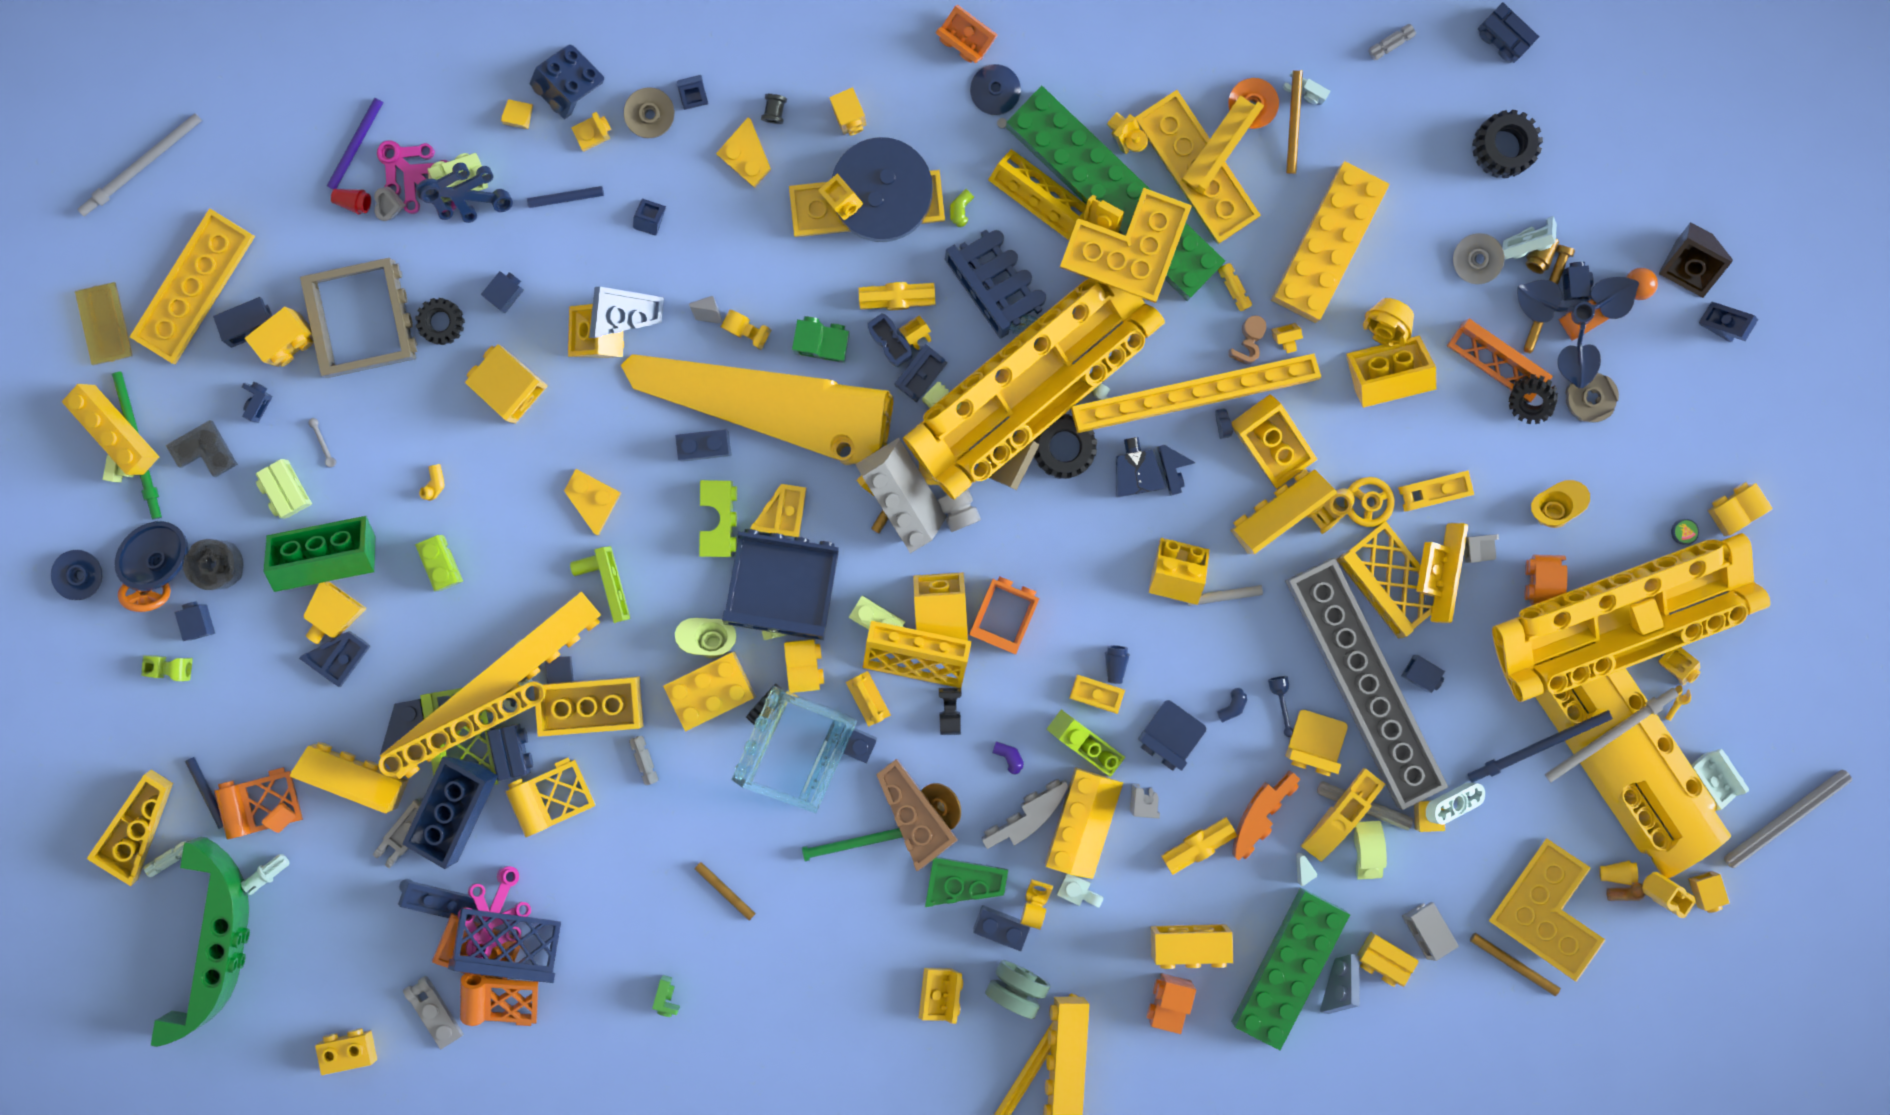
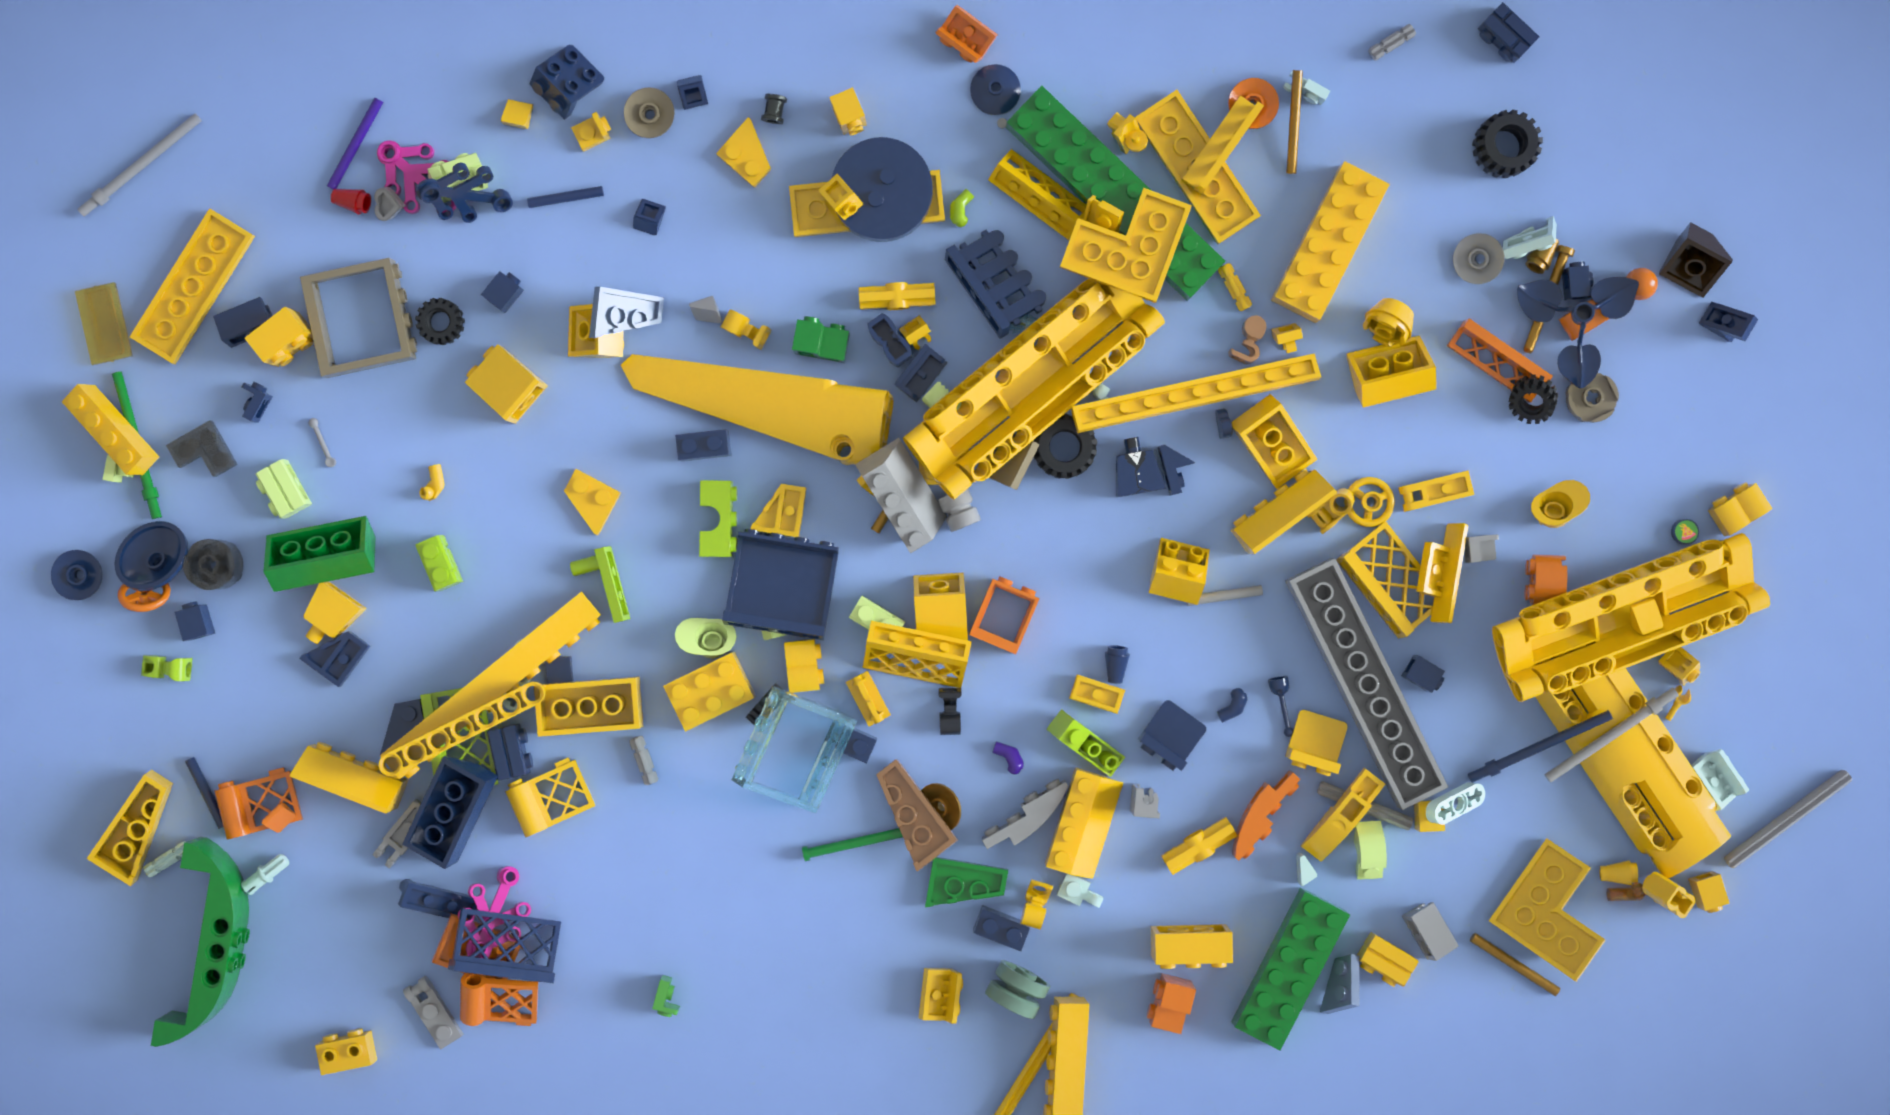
pearl gold bar [694,862,756,920] -> none

